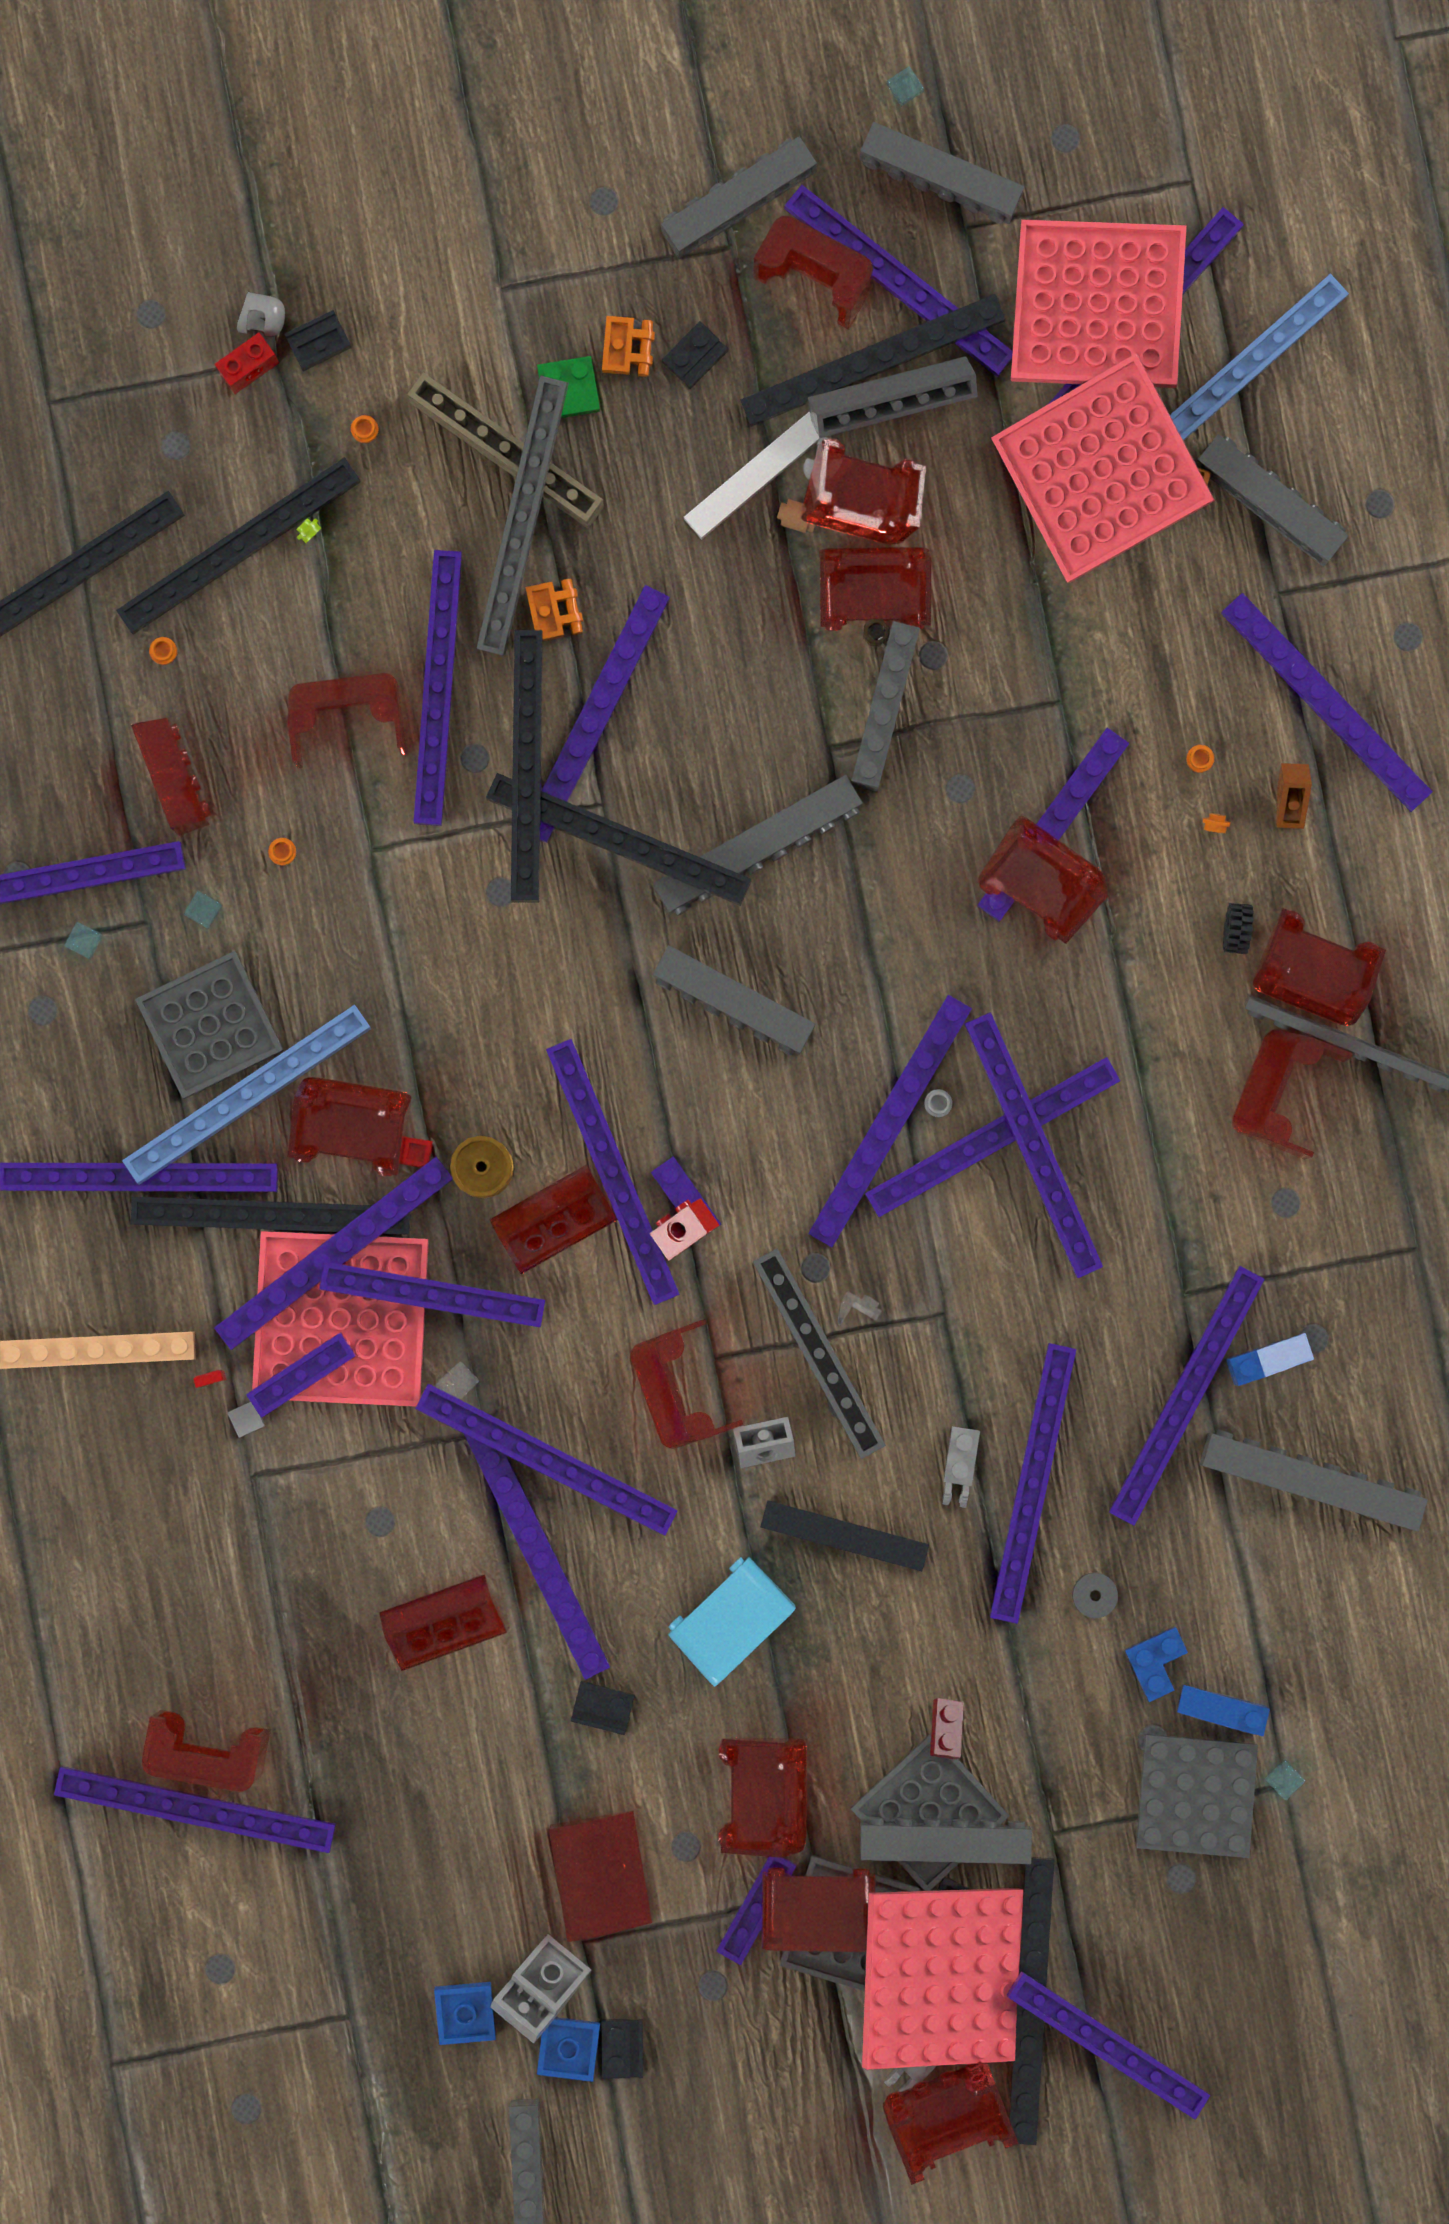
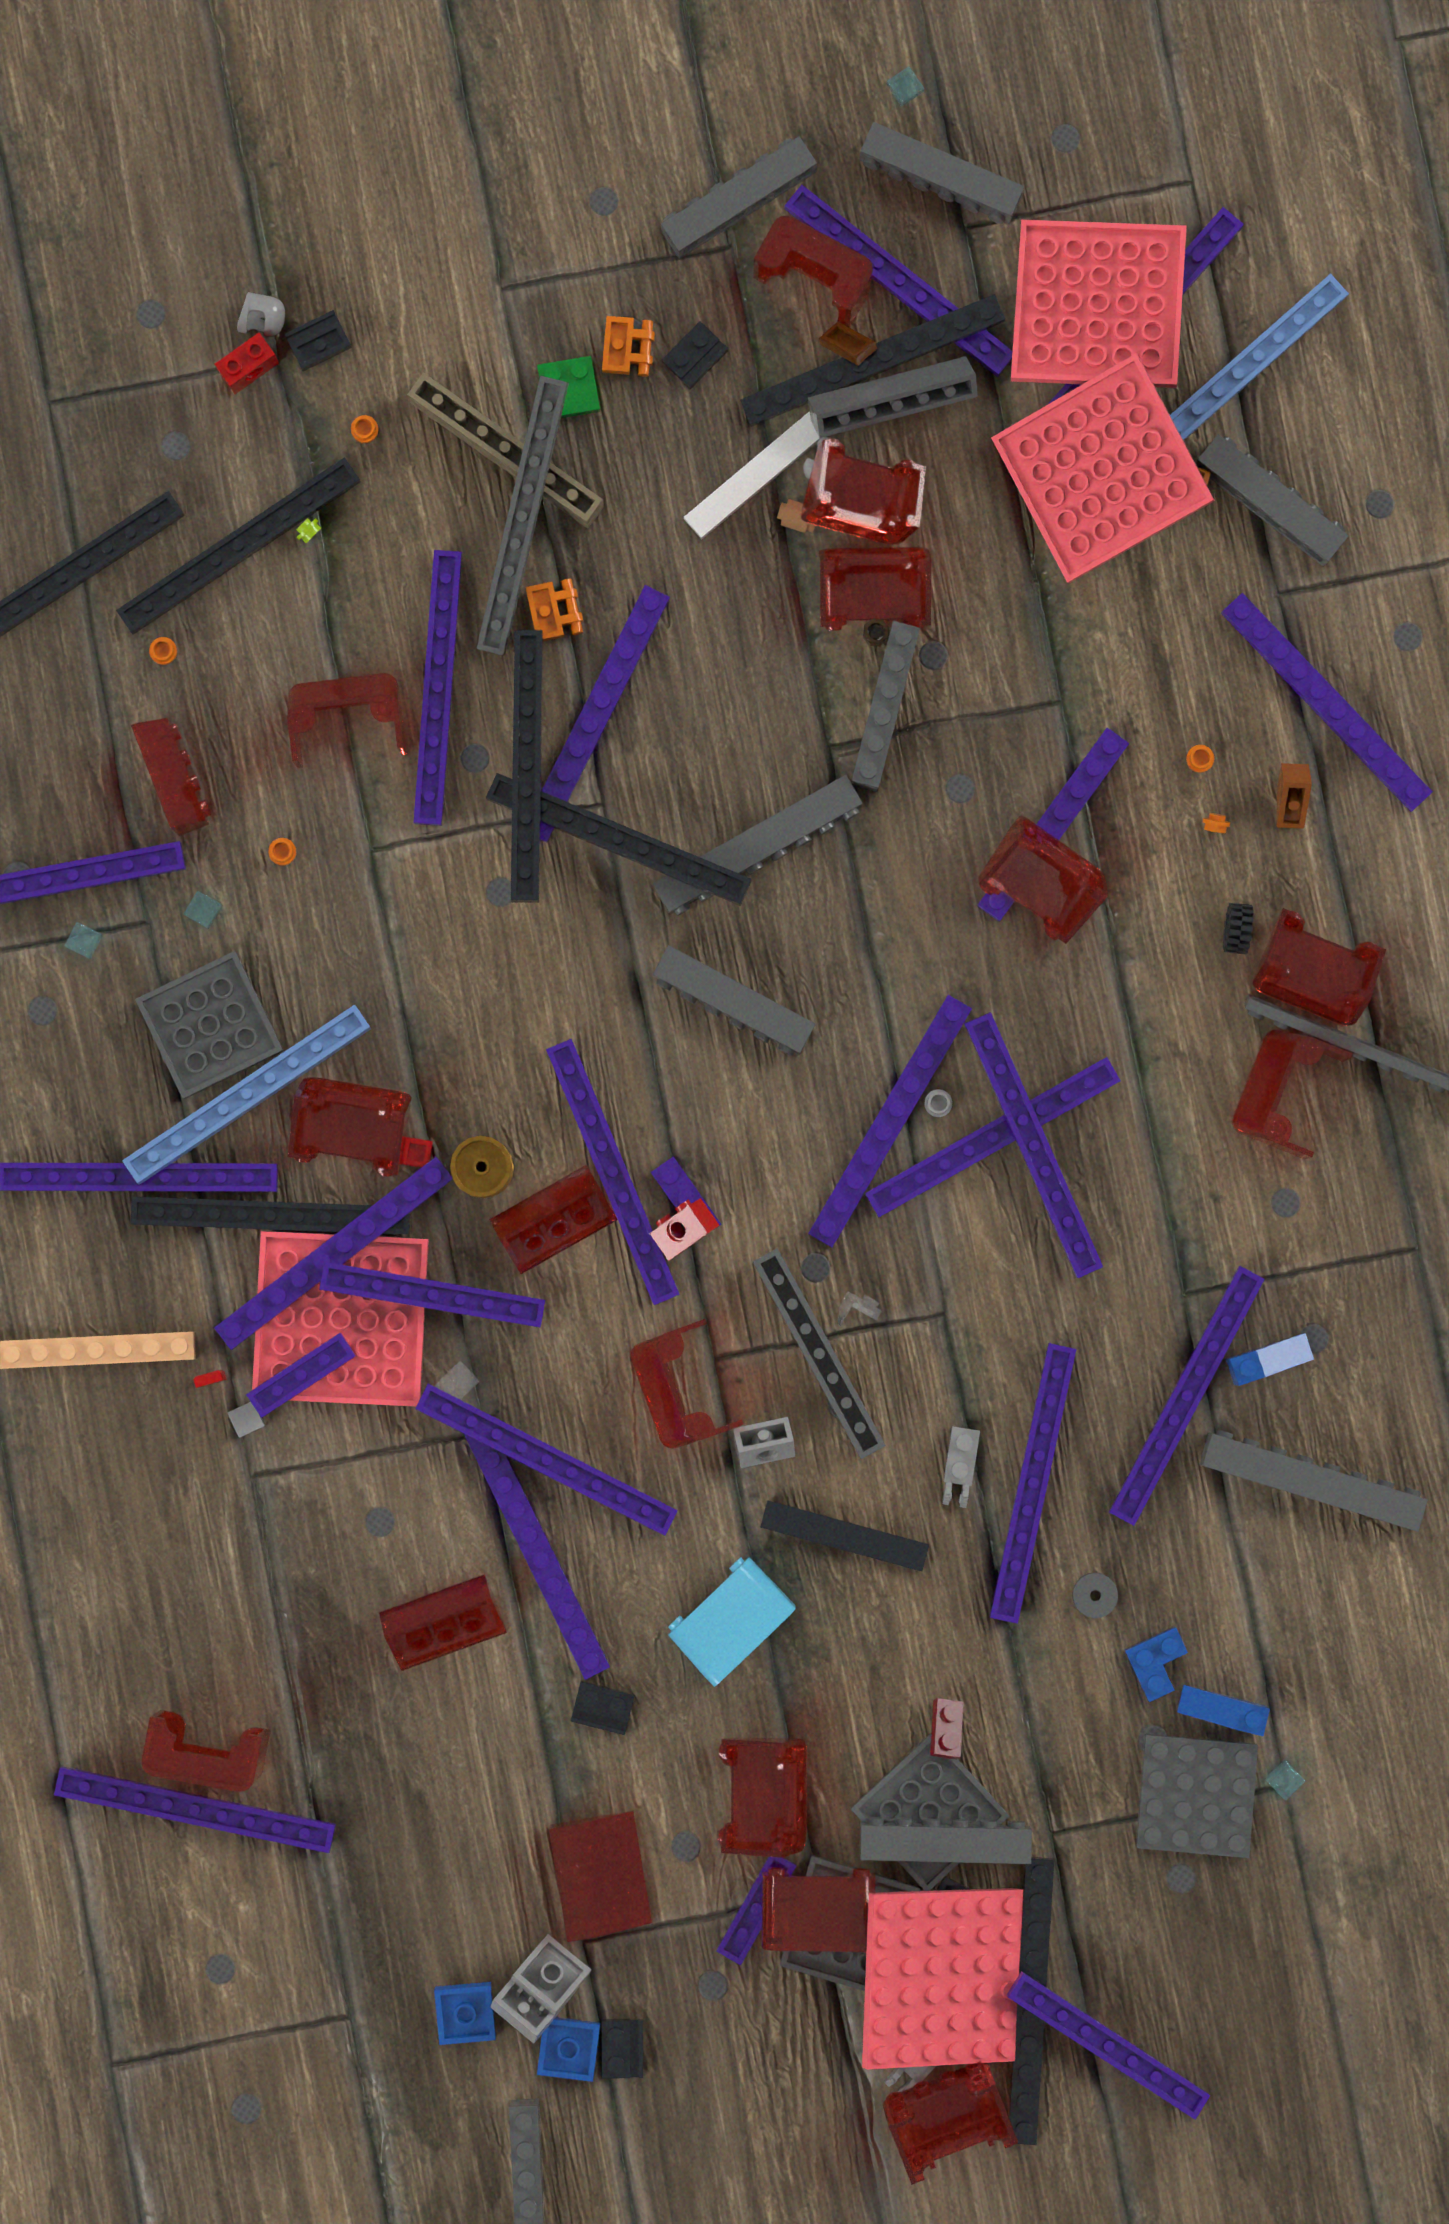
none -> reddish brown tile [819,321,877,365]

